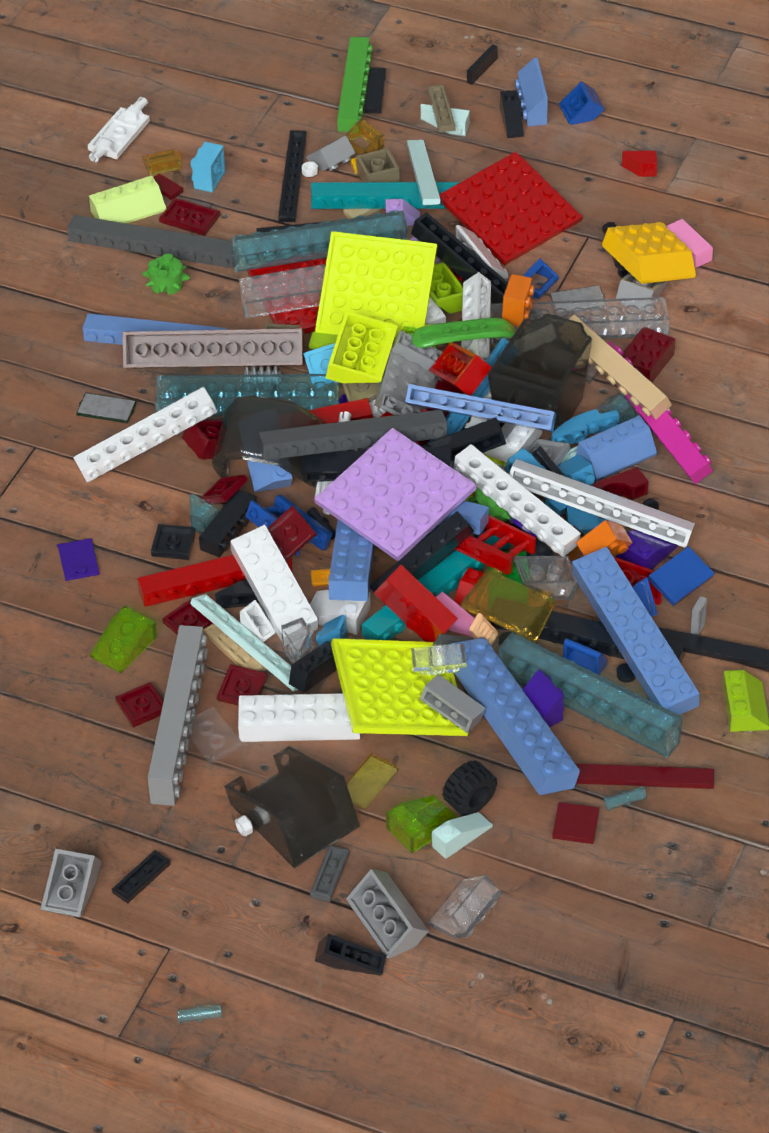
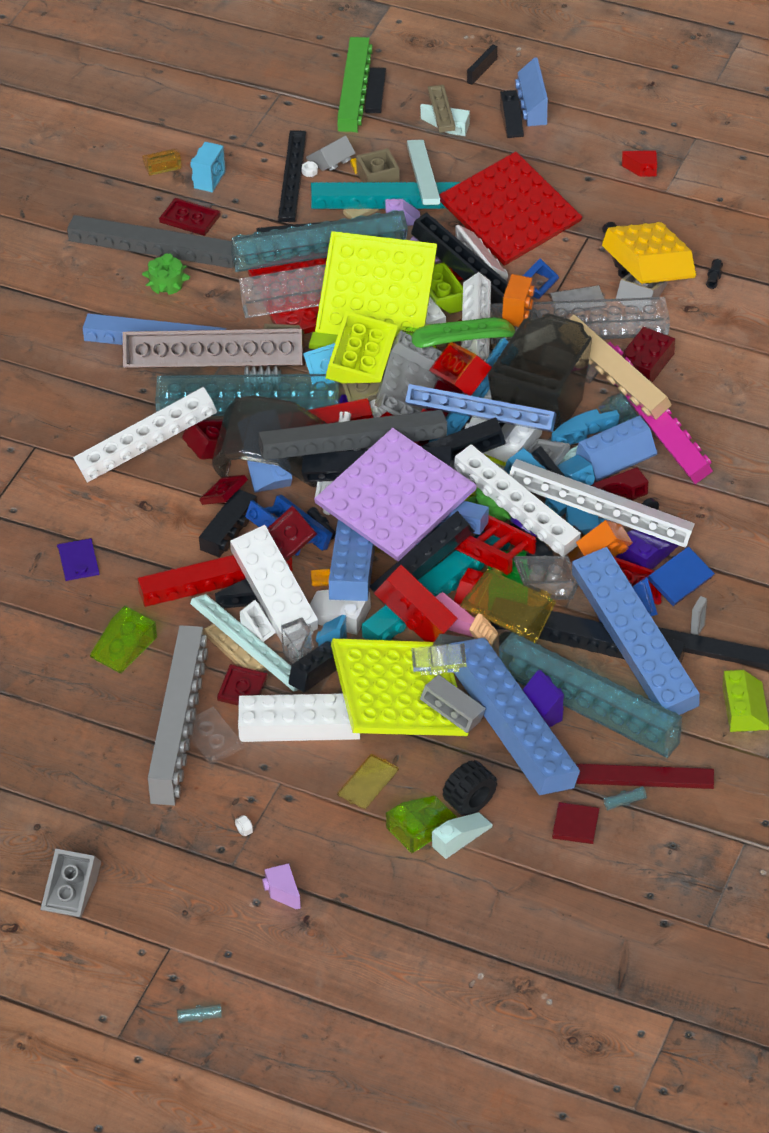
flat silver piece [76,393,137,424] -> none
white plate [88,97,150,162] -> none
yellowish green slope [89,176,166,224] -> none
black tile [112,850,170,904] -> none
dark red tile [115,682,164,728] -> none
black plate [151,524,196,560] -> none
dark red tile [153,173,183,200] -> none
dark red tile [162,599,213,635] -> none
clear light blue slope [190,493,219,534] -> none
clear smoke windscreen [224,746,360,868] -> none
dark grey tile [310,845,350,902] -> none
black slope [315,934,387,976] -> none
clear yellow tile [345,119,384,155] -> none
light grey slope [346,869,429,959] -> none
clear slope [427,875,502,939] -> none
blue slope [559,81,605,125] -> none
blue tile [563,638,607,677] -> none
black tile [616,663,636,683] -> none
bright pink brick [666,219,713,268] -> none
none -> lavender slope [262,864,300,909]
none -> black pin [706,259,723,289]

